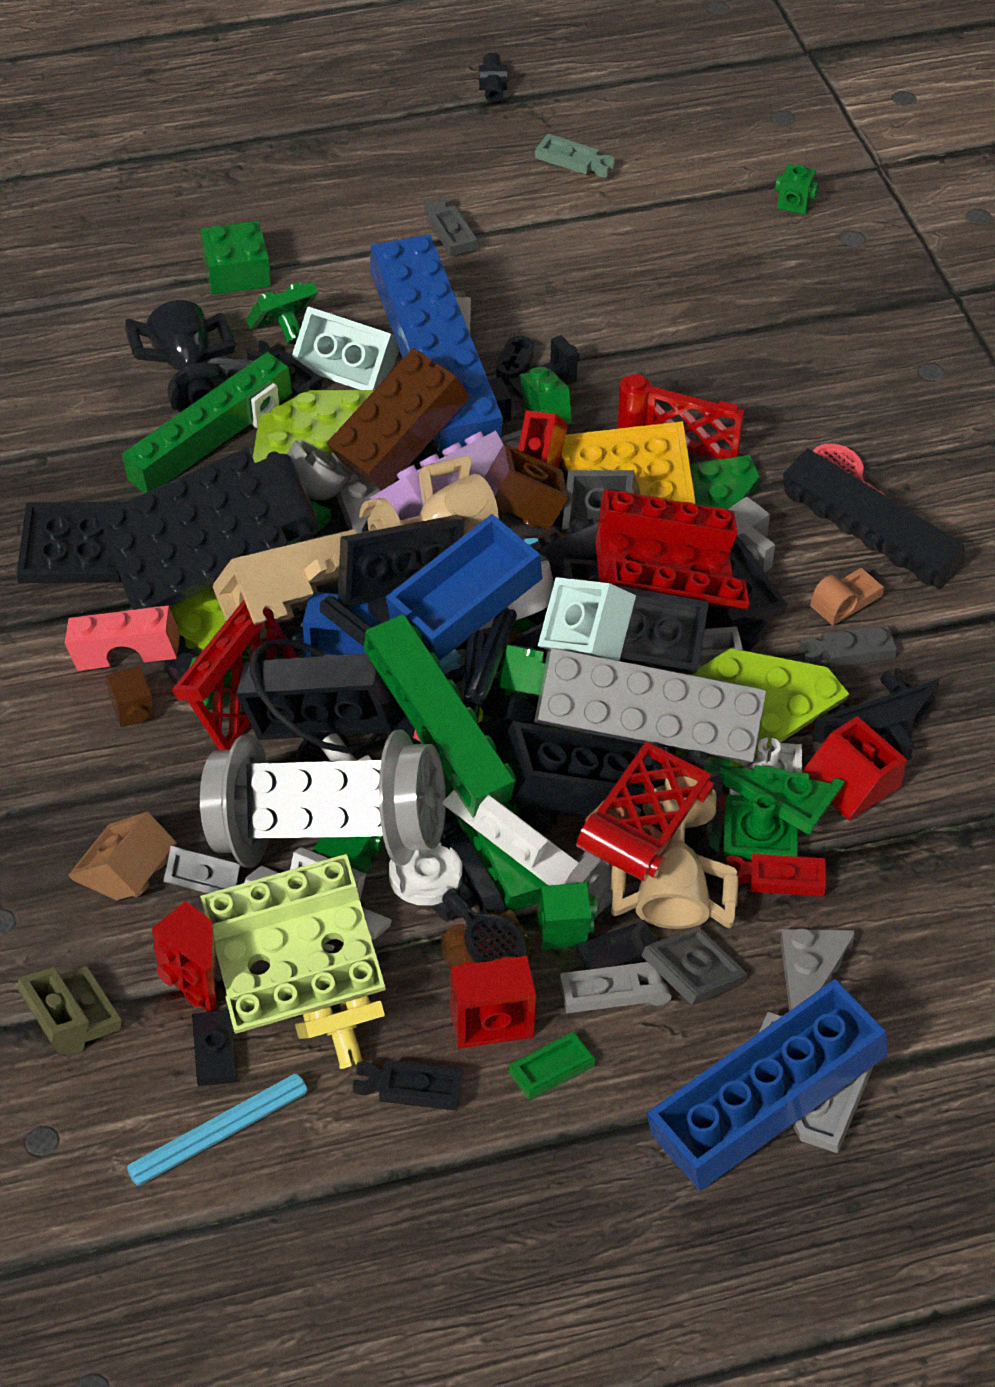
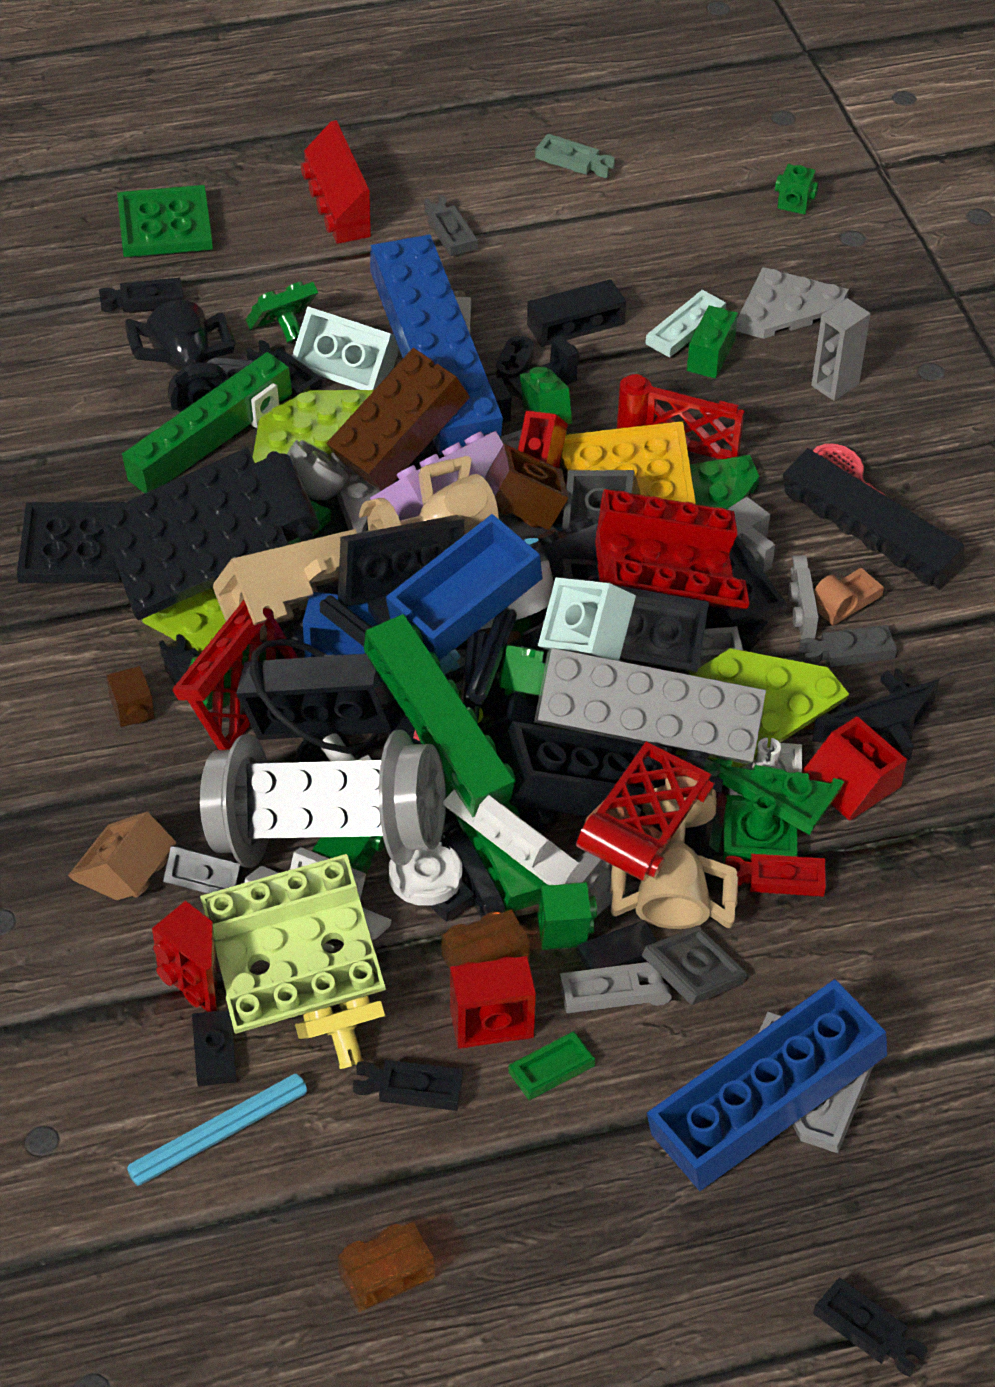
olive brick [18,966,122,1055] -> none
coral arch [65,605,180,671] -> none
green brick [200,221,271,295] -> none
black piece [442,888,528,963] -> none
black axle [479,53,507,102] -> none
light grey wing [780,929,854,1011] -> none
none -> black plate [99,277,184,313]
none -> green plate [117,185,213,257]
none -> red slope [301,120,371,244]
none -> clear orange brick [338,1222,435,1312]
none -> black brick [527,279,626,347]
none -> light aqua plate [646,290,726,358]
none -> green brick [687,305,738,379]
none -> light grey plate [736,267,849,339]
none -> light grey plate [788,555,818,640]
none -> light grey brick [811,298,871,401]
none -> black plate [813,1277,928,1377]

